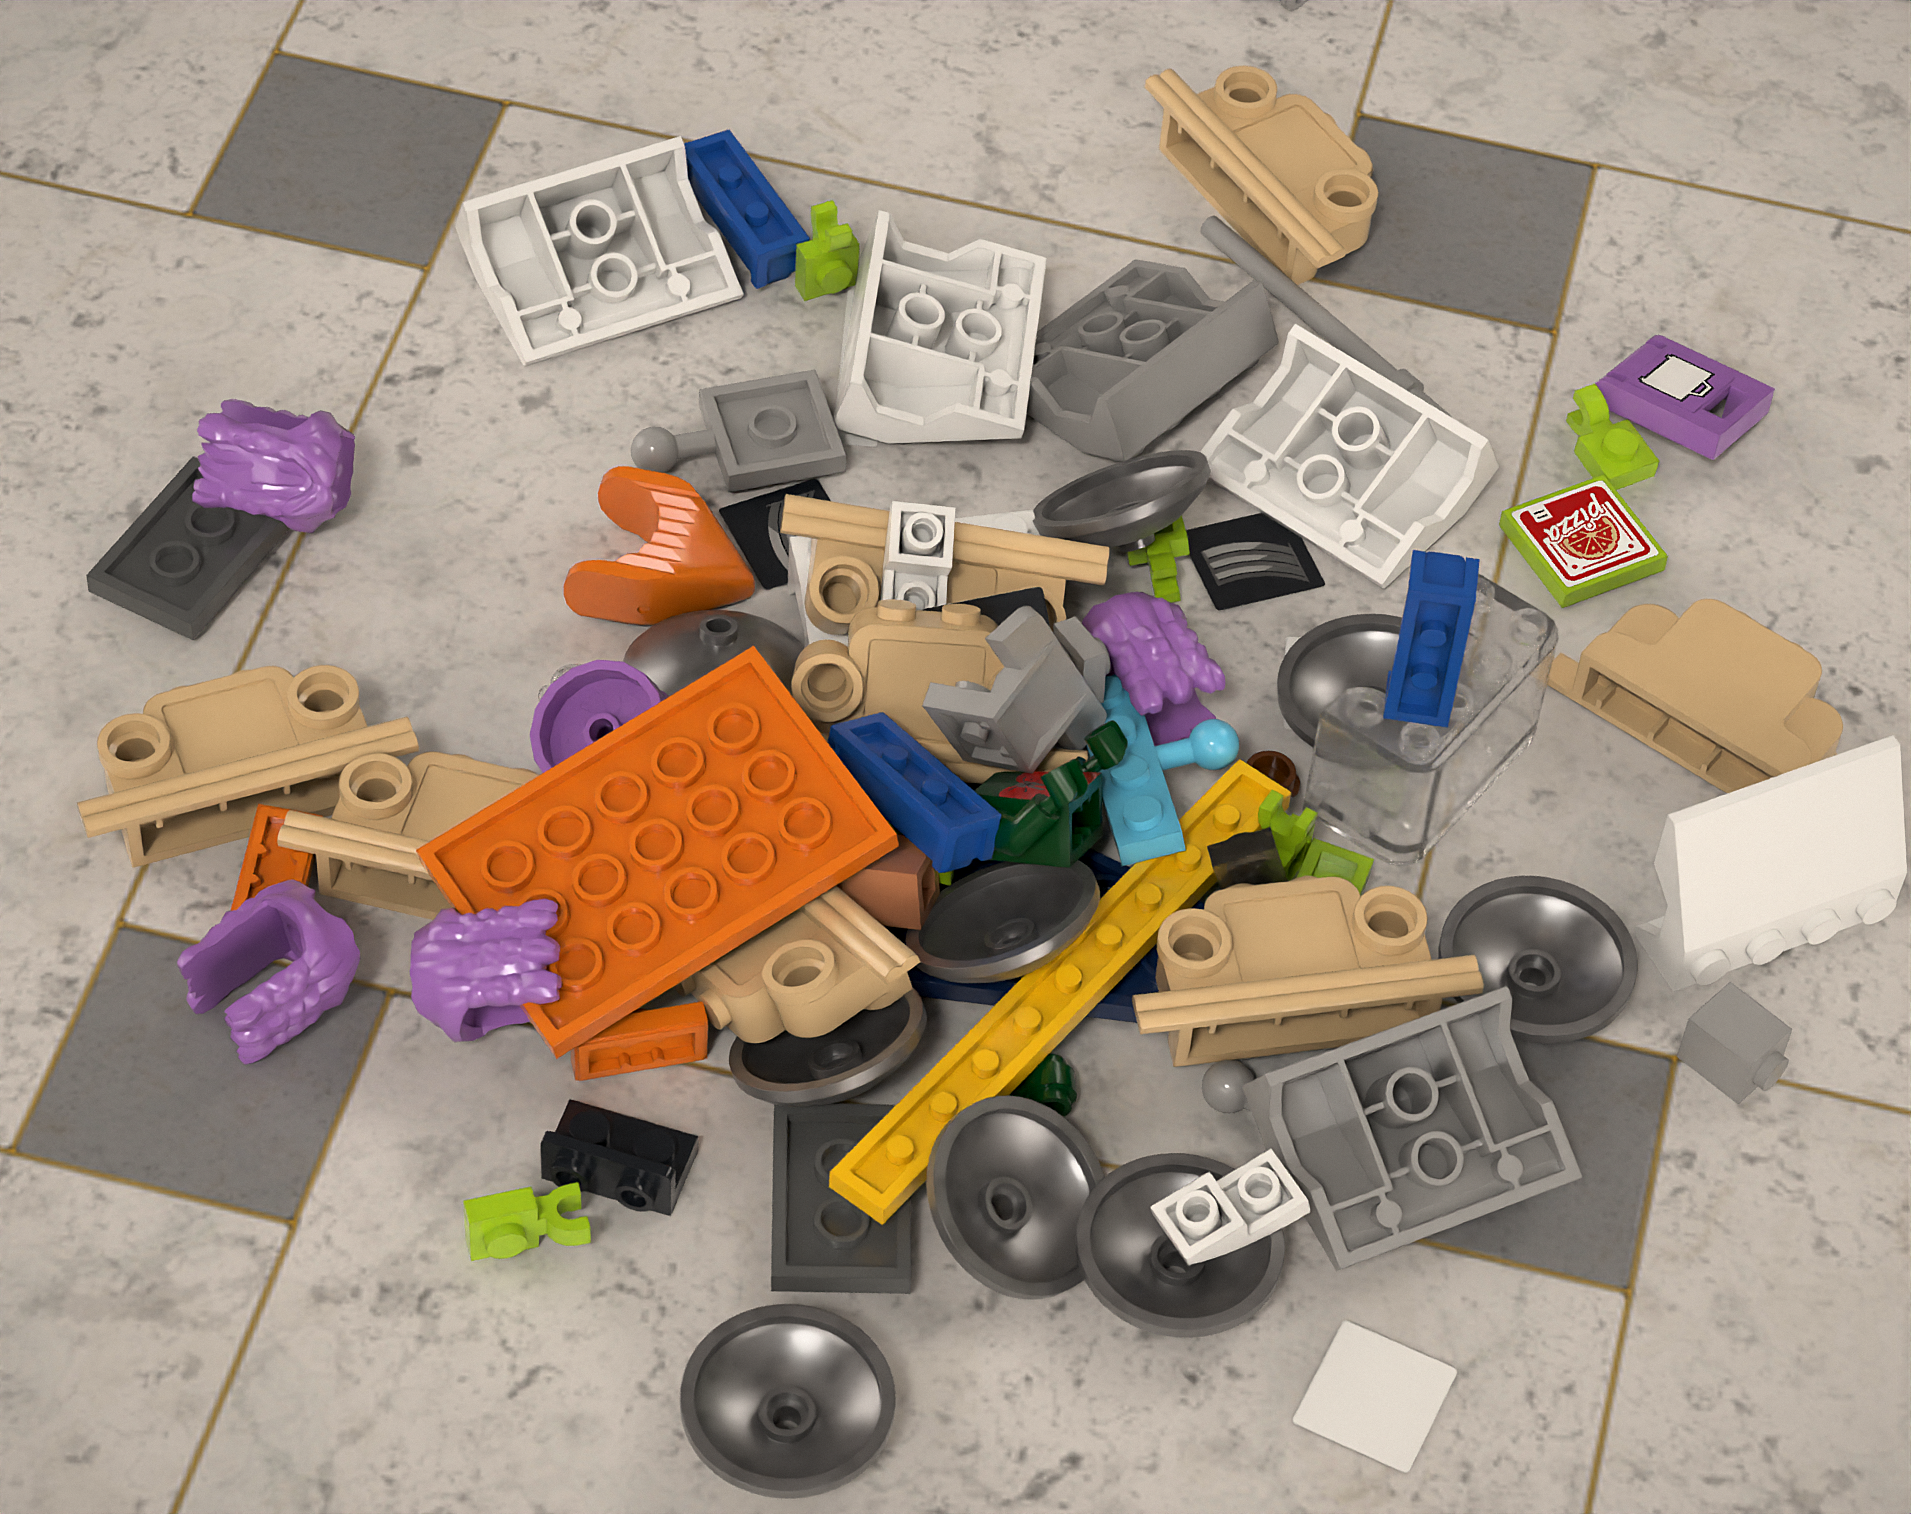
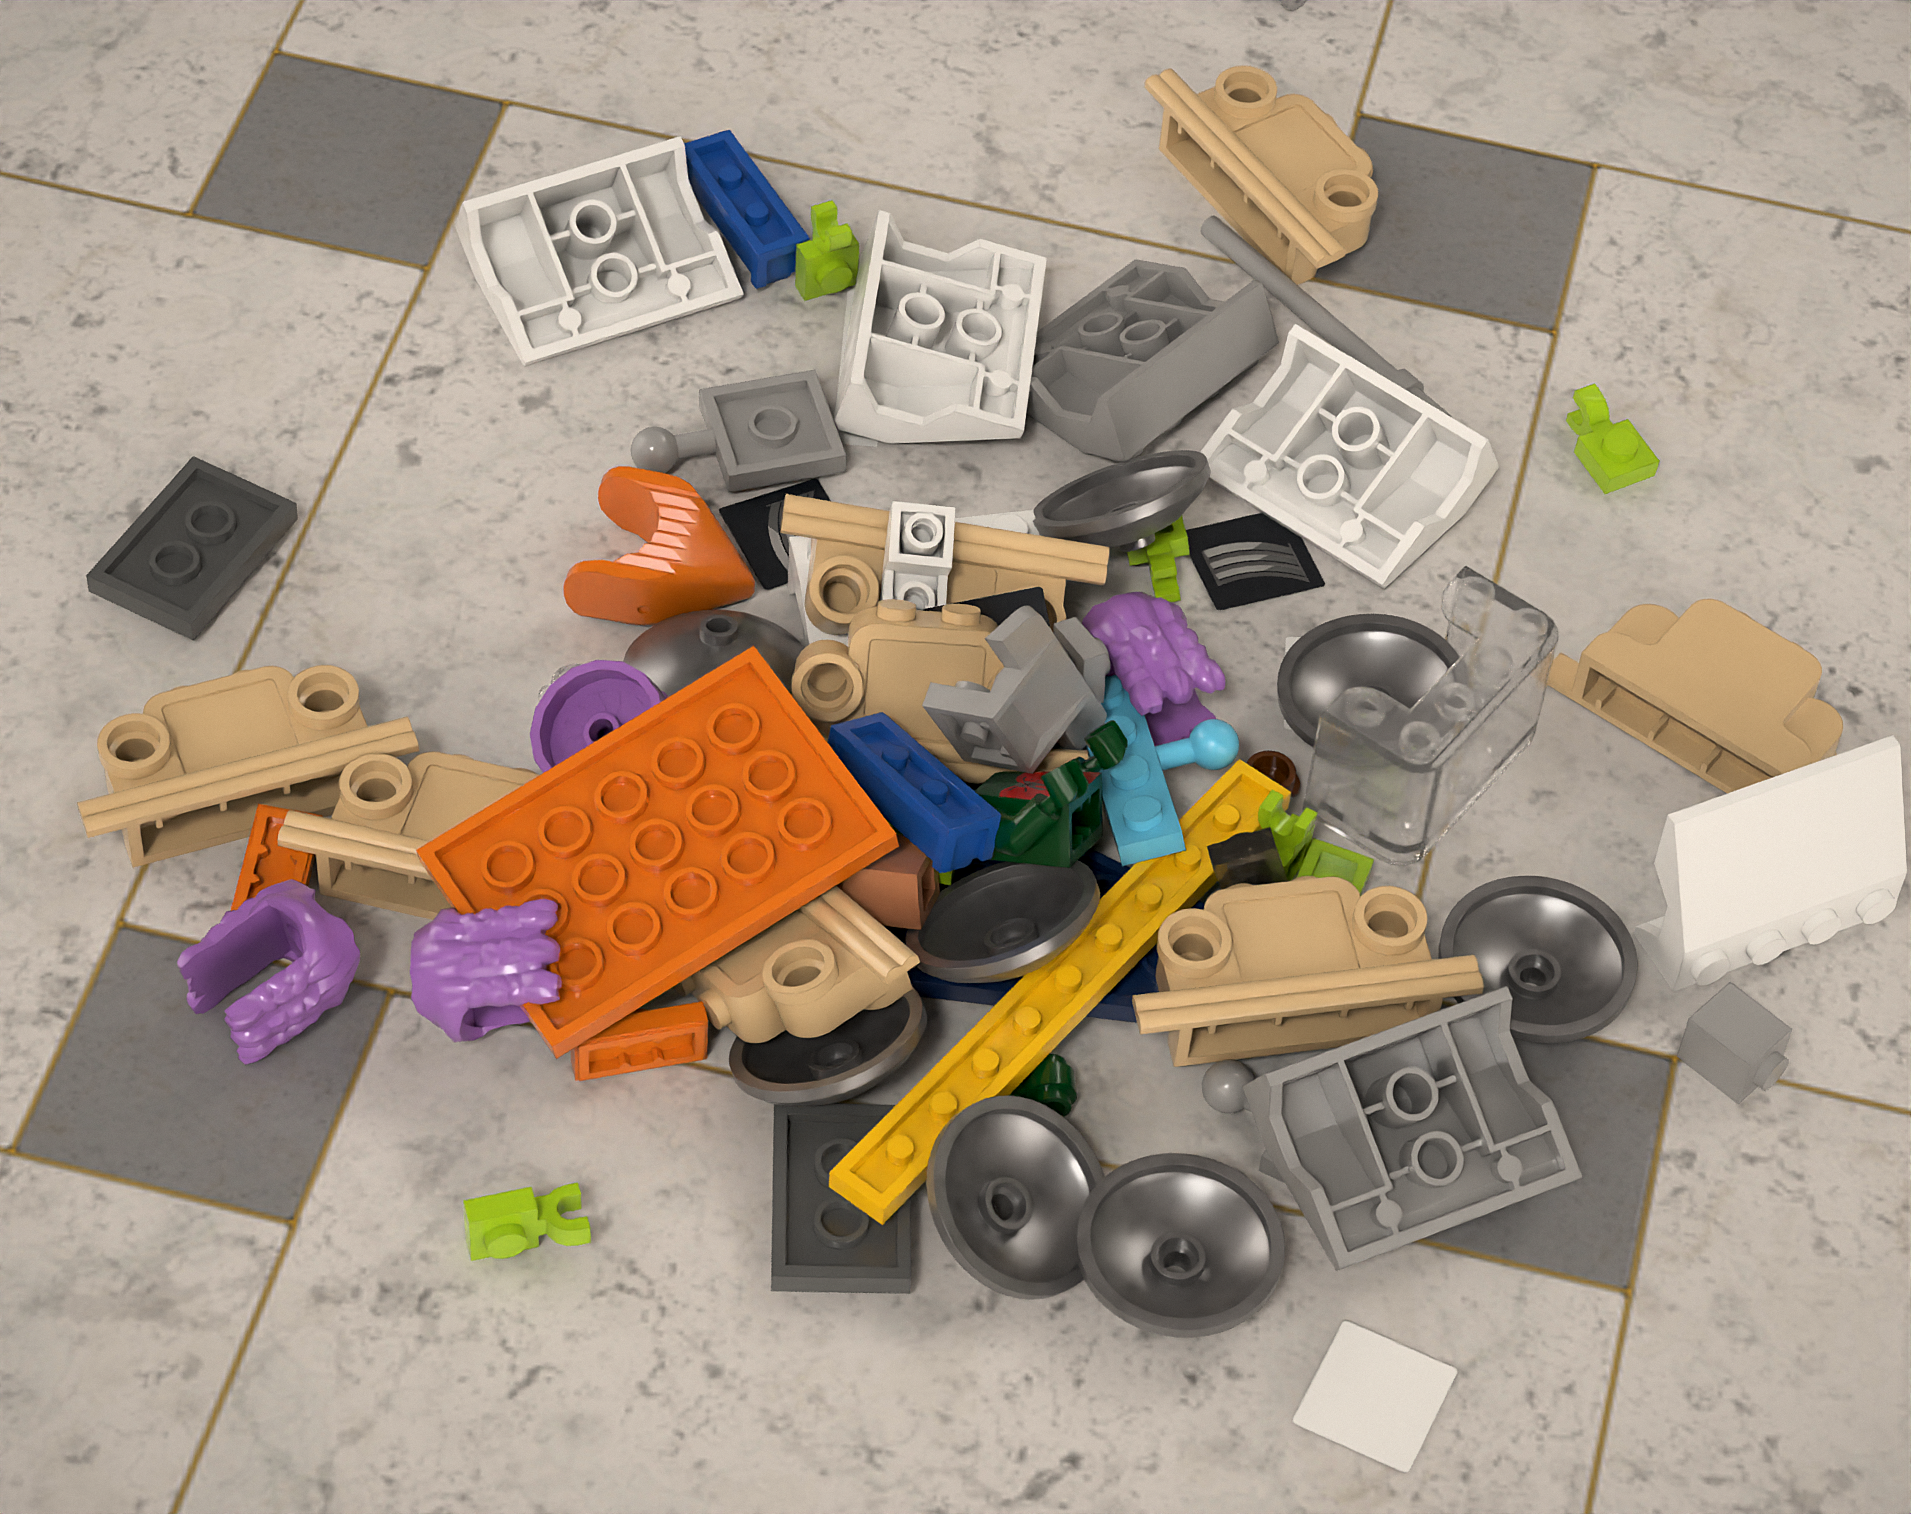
medium lavender piece [192,399,355,533] -> none
black bracket [540,1099,698,1216] -> none
flat silver dish [680,1304,896,1499] -> none
white slope [1150,1149,1310,1265] -> none
blue container [1383,550,1480,728] -> none
tile [1499,474,1668,608] -> none
medium lavender container [1595,335,1775,460] -> none

